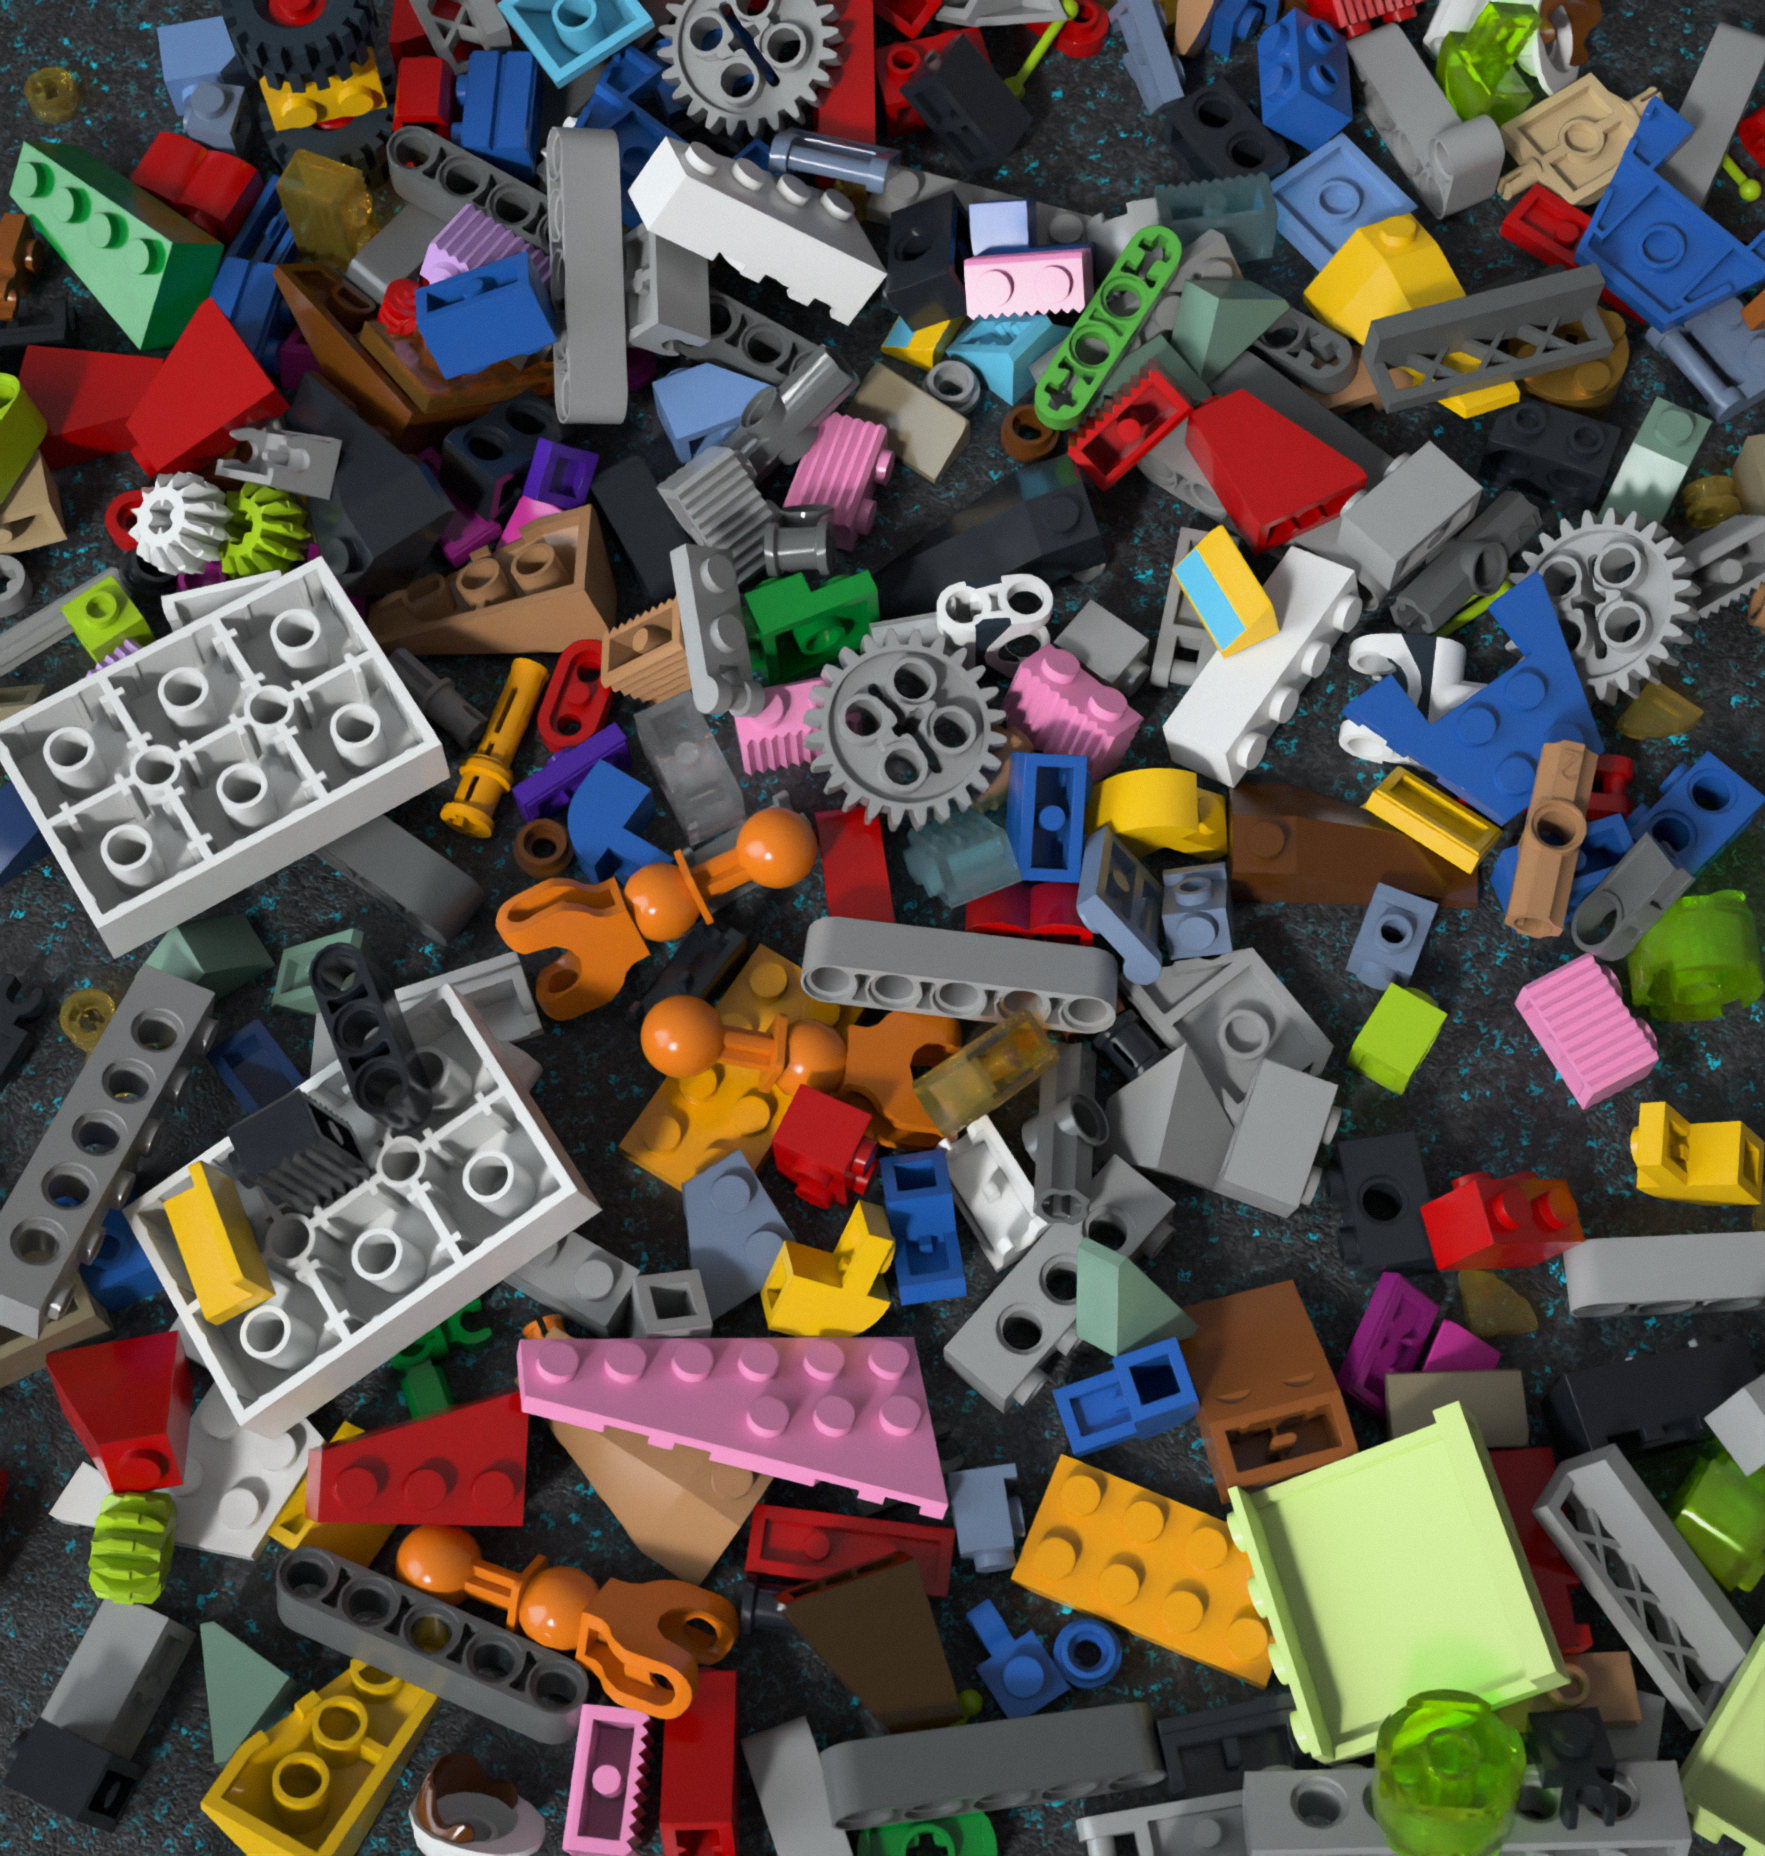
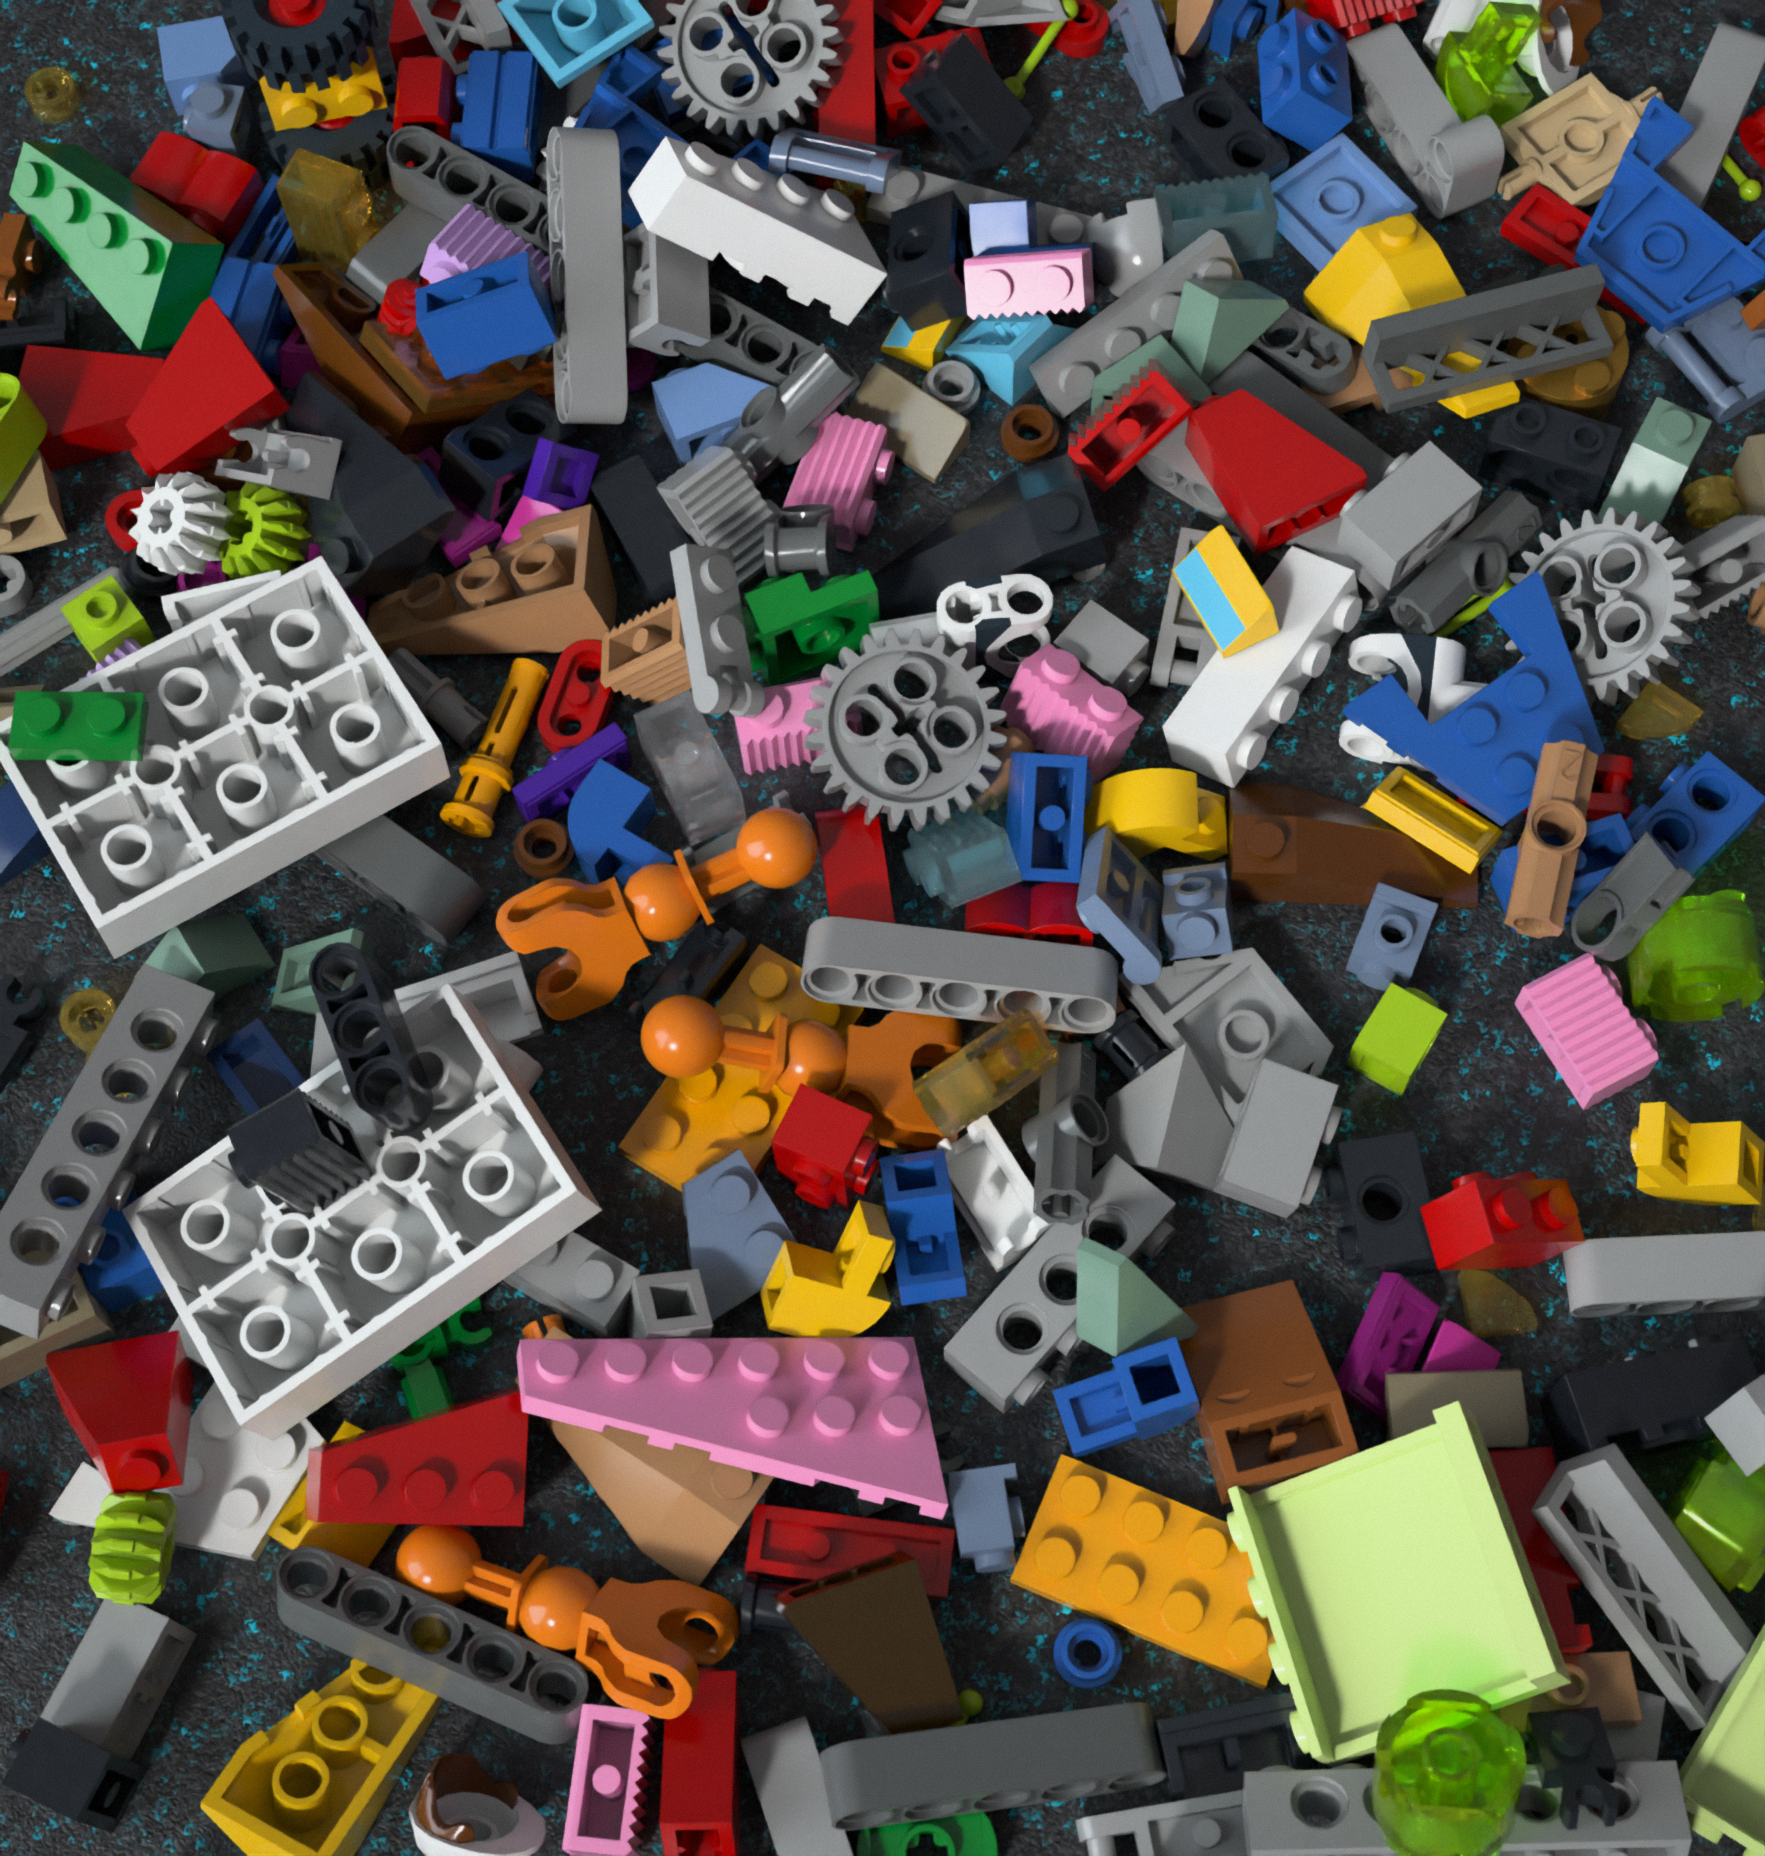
yellow panel [163,1160,276,1326] -> none
sand green slope [200,1621,303,1768] -> none
blue plate [965,1598,1070,1719] -> none
bright green beam [1034,225,1182,430] -> none
none -> green plate [8,691,149,761]

